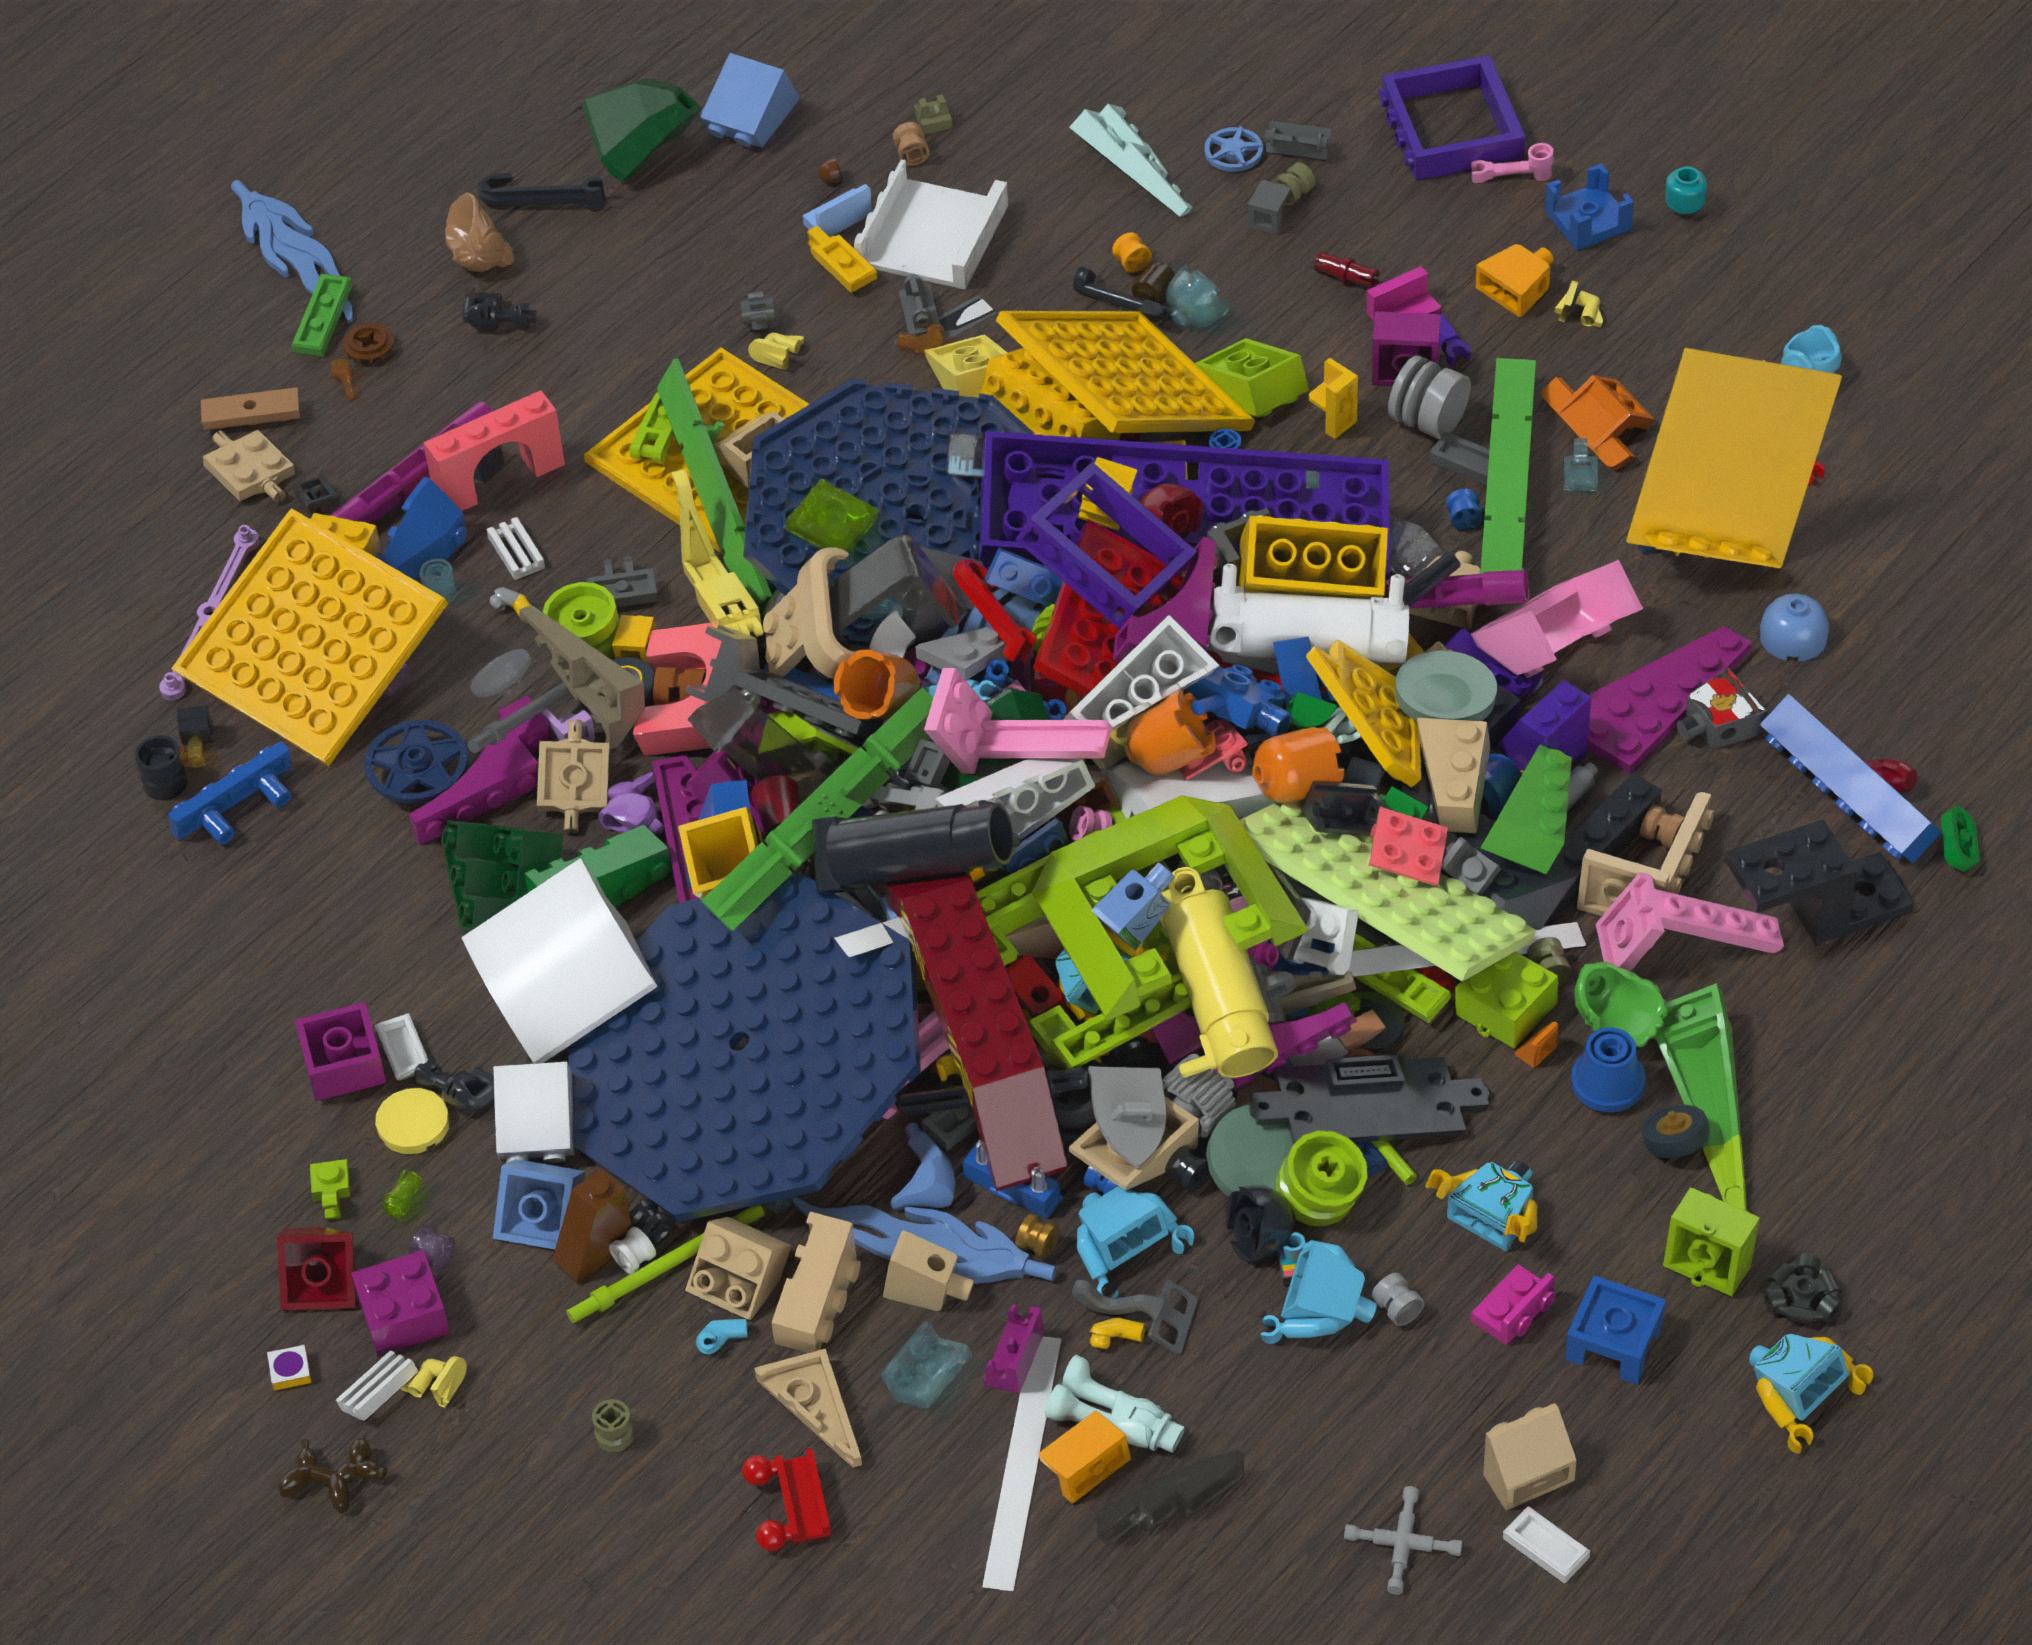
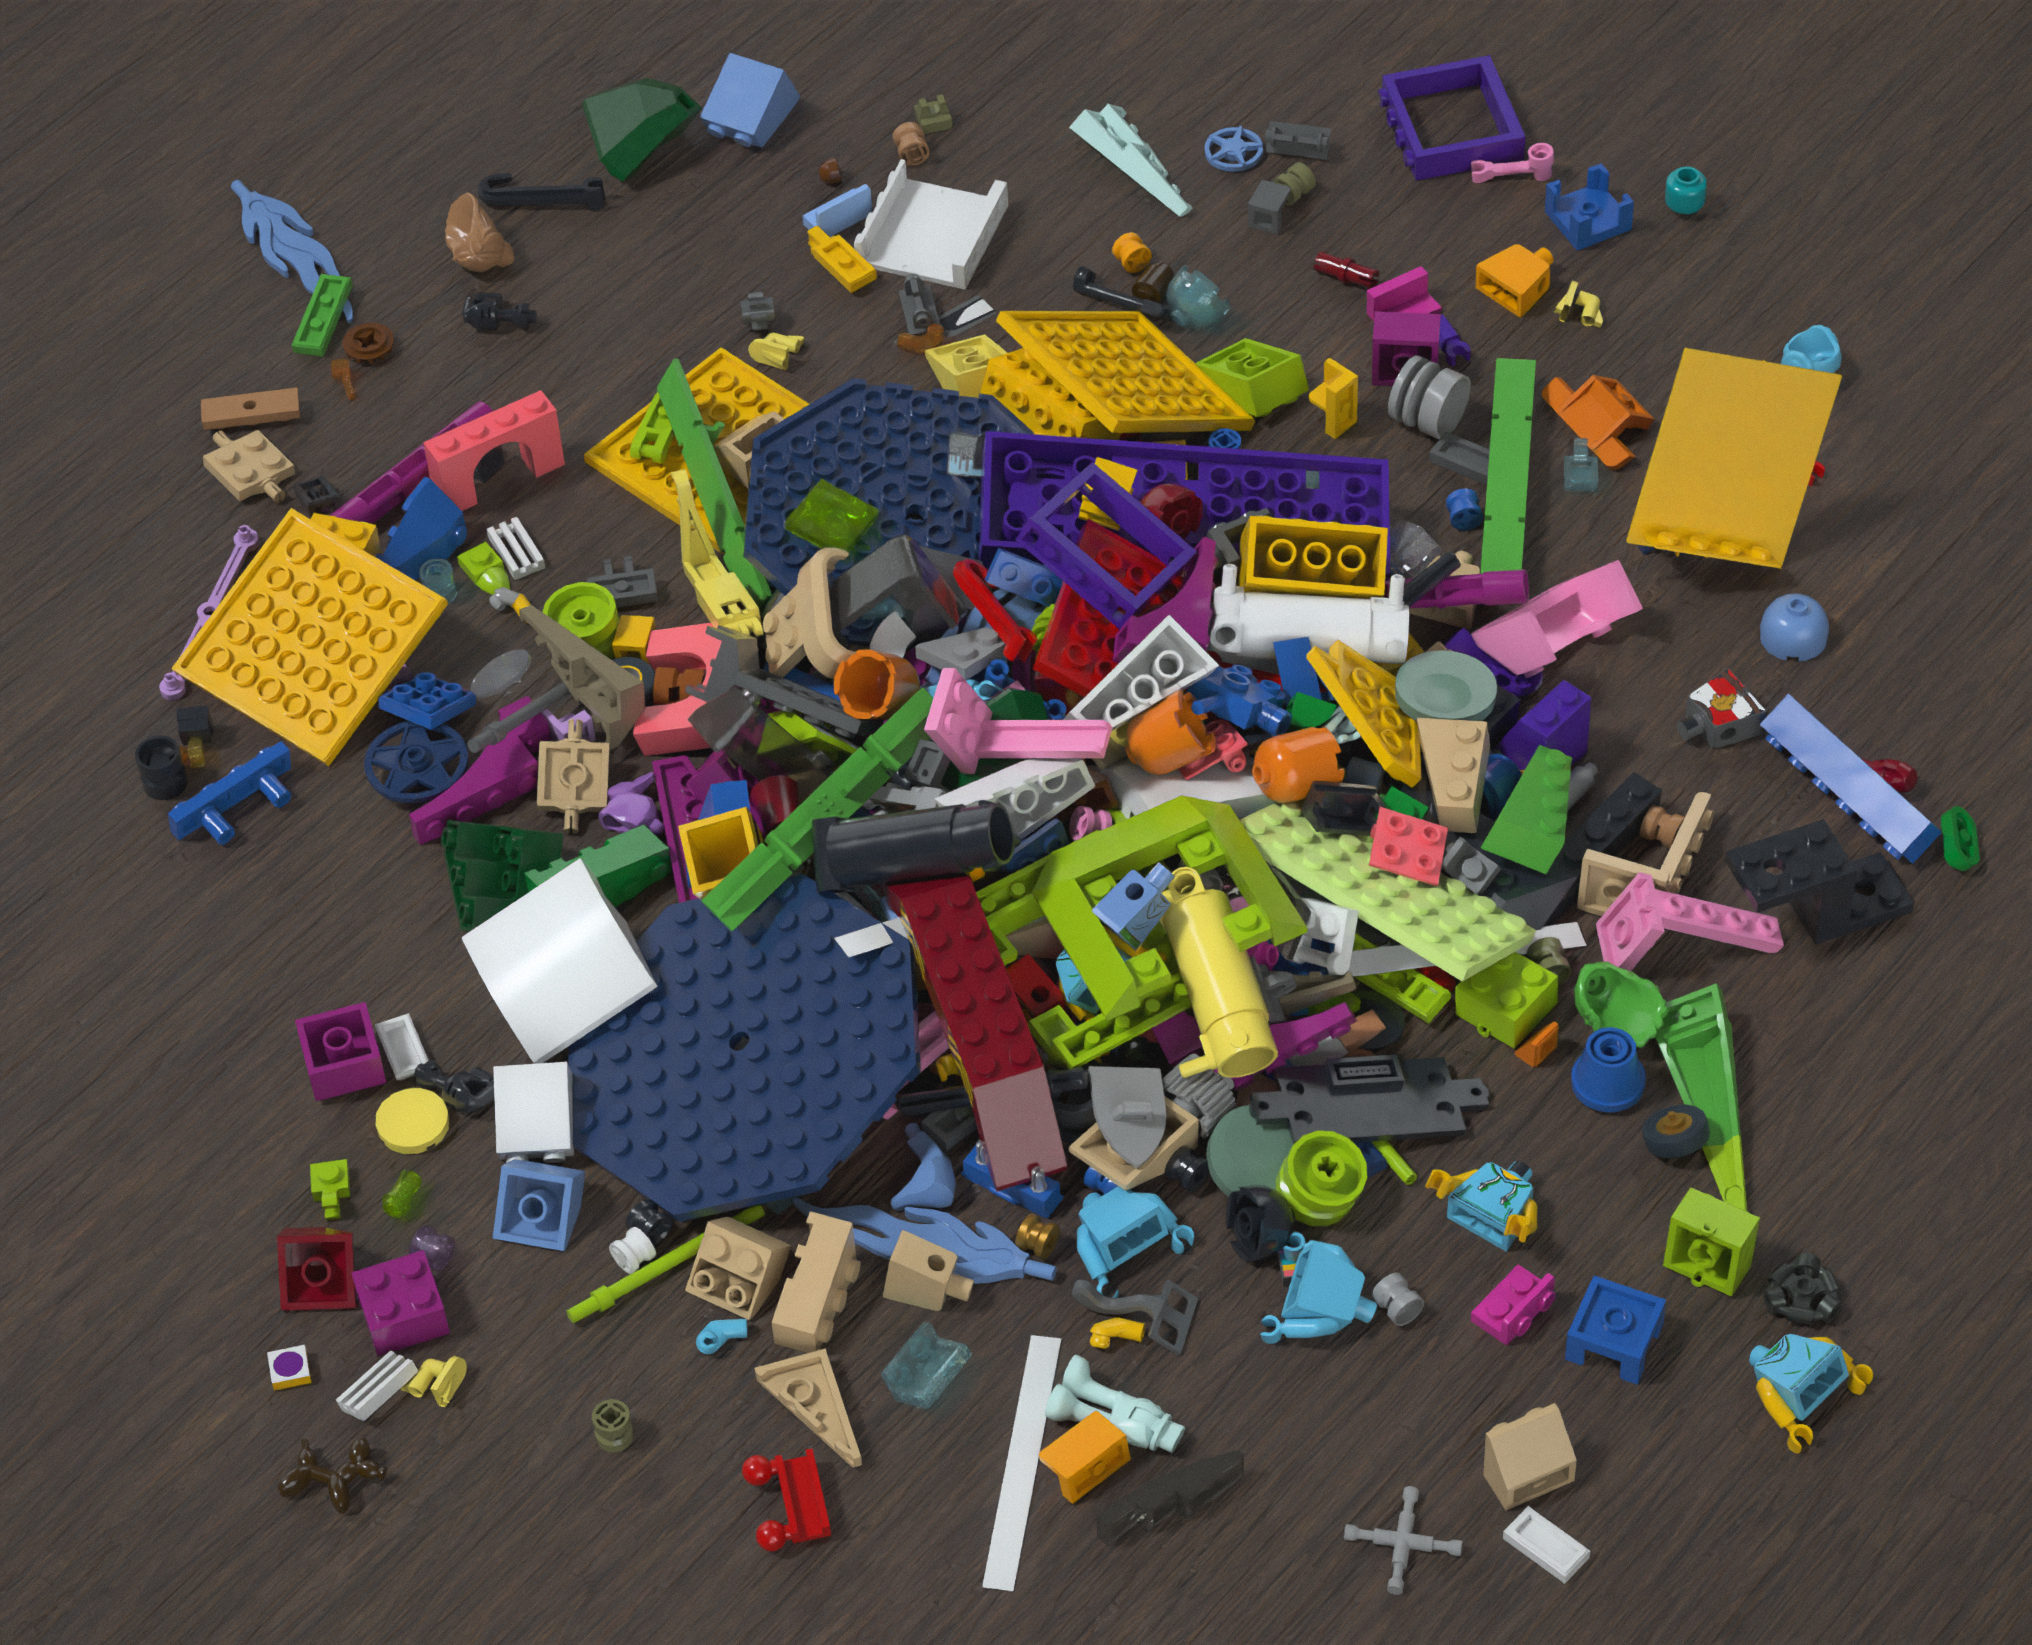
reddish brown slope [553,1168,632,1285] -> none
magenta hinge [983,1304,1045,1394] -> none
magenta wing [1588,626,1752,774] -> none
none -> blue tile [379,672,476,730]
none -> lime plate [457,542,510,595]

